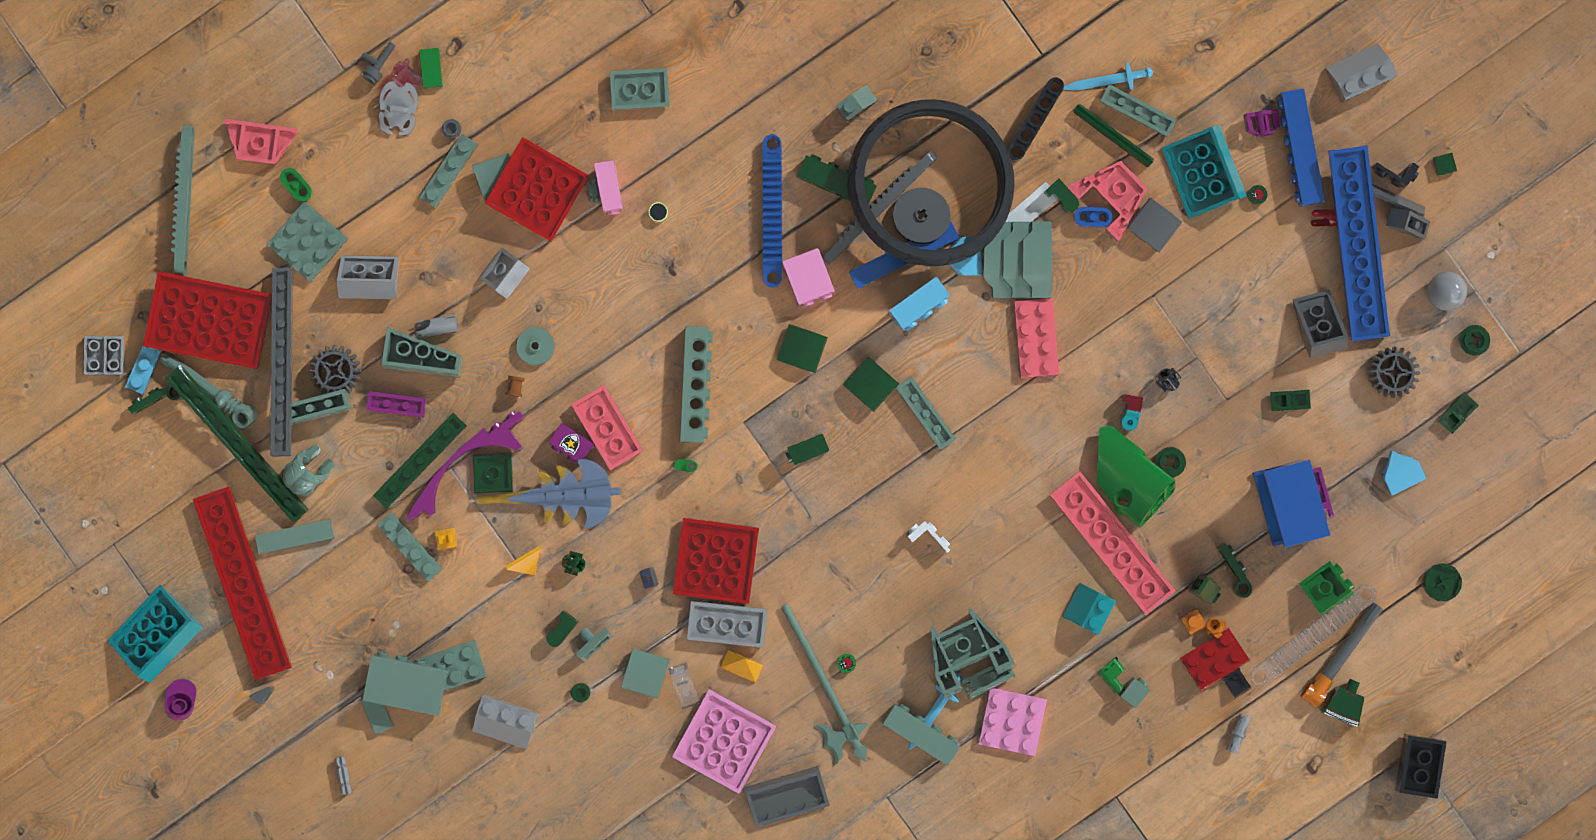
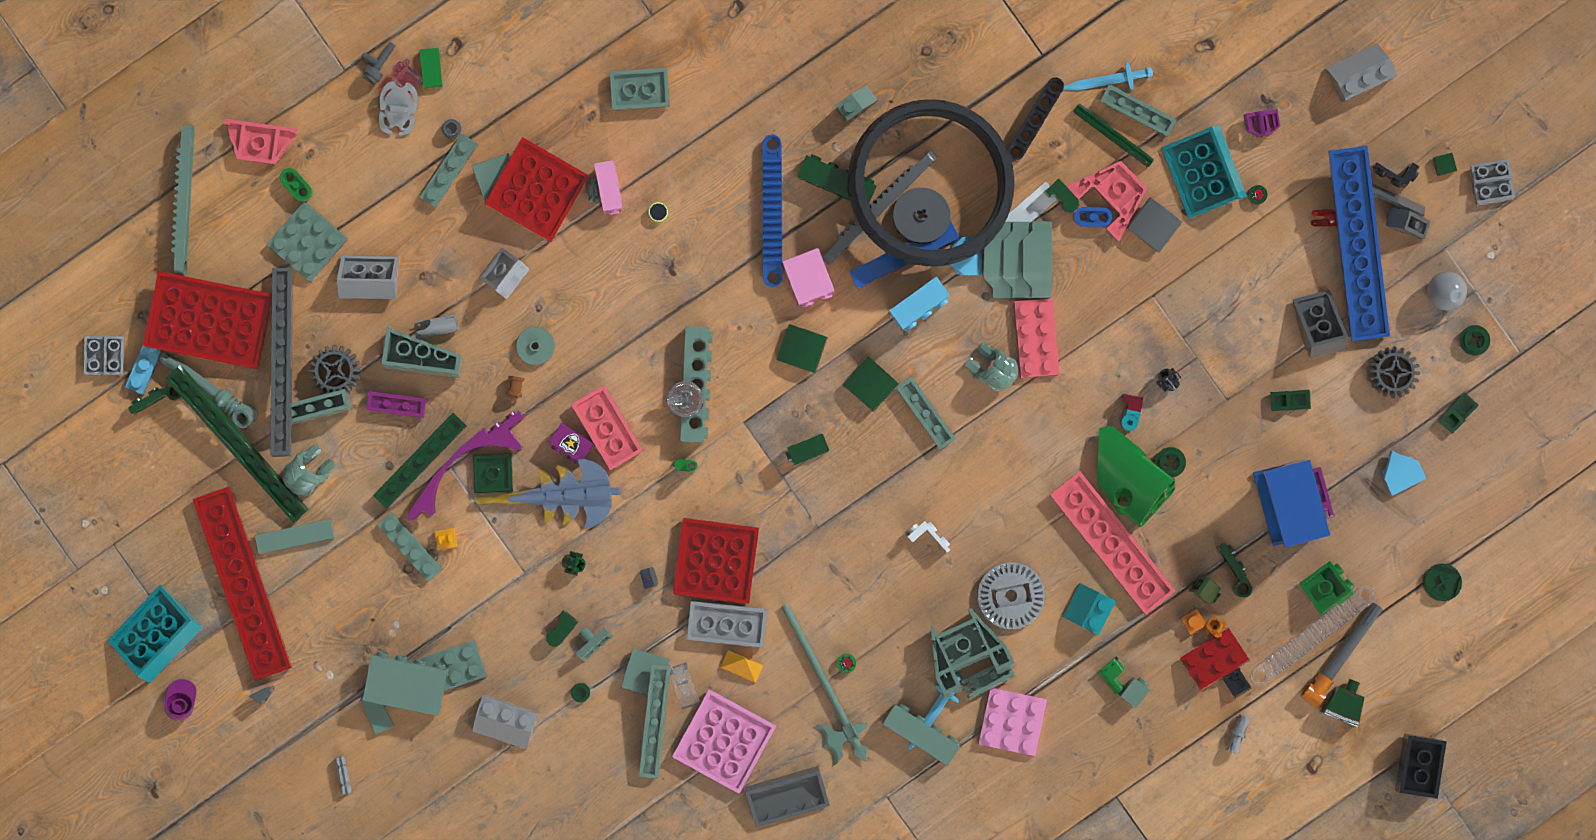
light orange slope [505,546,541,576] -> none
blue brick [1277,88,1325,207] -> none
none -> sand green plate [639,663,671,779]
none -> clear head [667,381,703,417]
none -> sand green hair [965,343,1018,392]
none -> light grey piece [977,562,1045,629]
none -> light grey slope [1470,159,1515,206]

